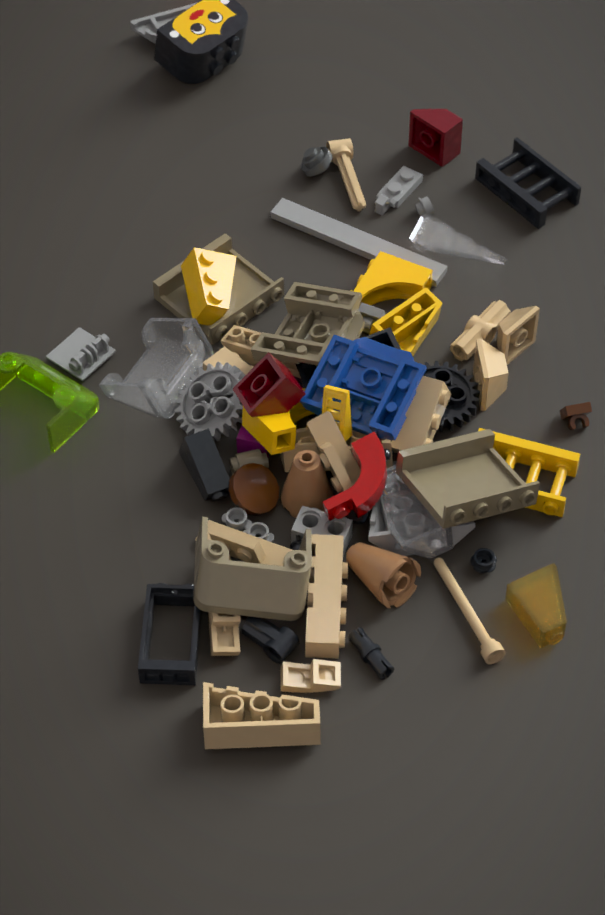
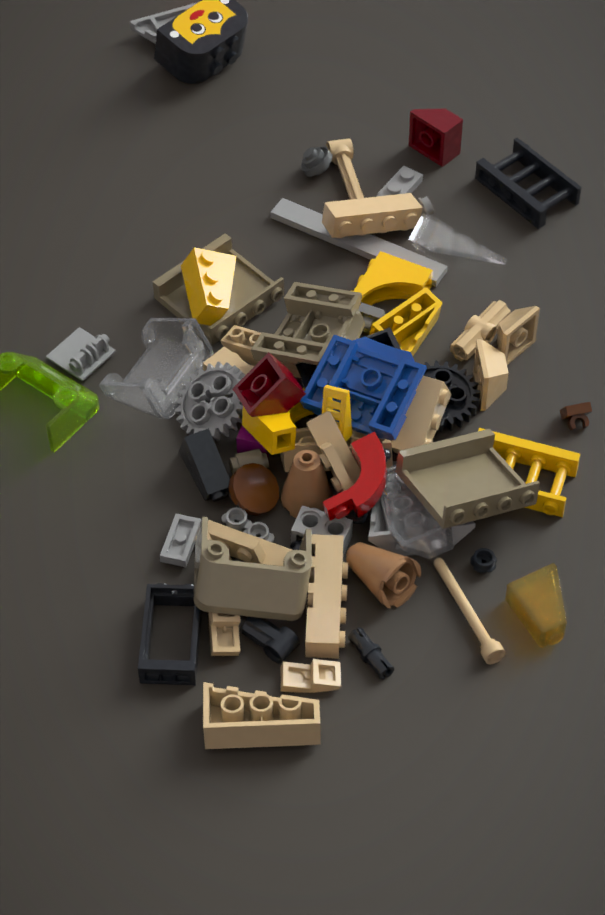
none -> light grey plate [160,514,201,567]
none -> tan brick [322,193,422,238]

